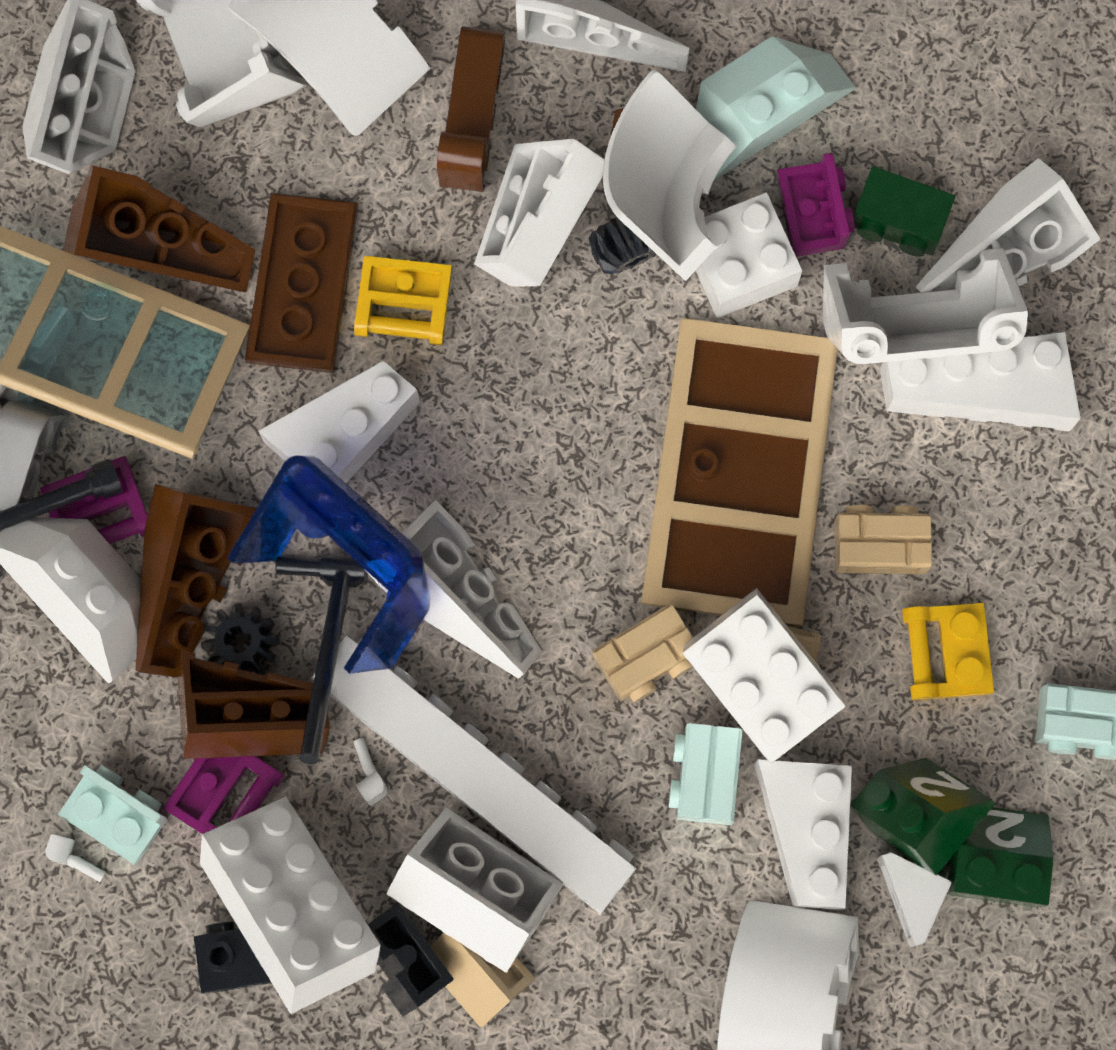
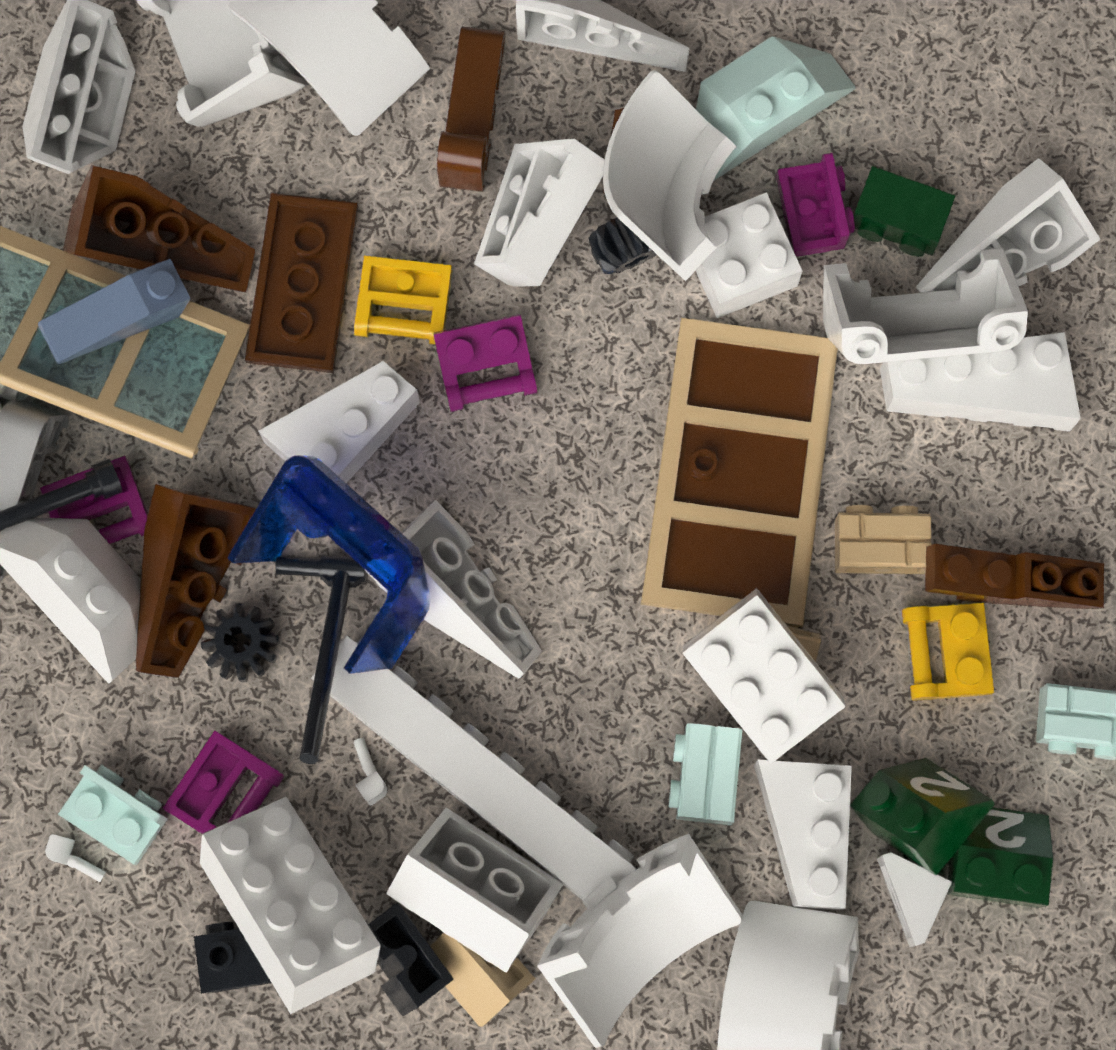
reddish brown wedge [177,650,330,759] -> none
tan brick [592,603,694,703] -> none
none -> sand blue slope [38,259,191,365]
none -> magenta plate [433,314,537,412]
none -> white panel [538,834,742,1048]
none -> reddish brown slope [925,543,1104,609]

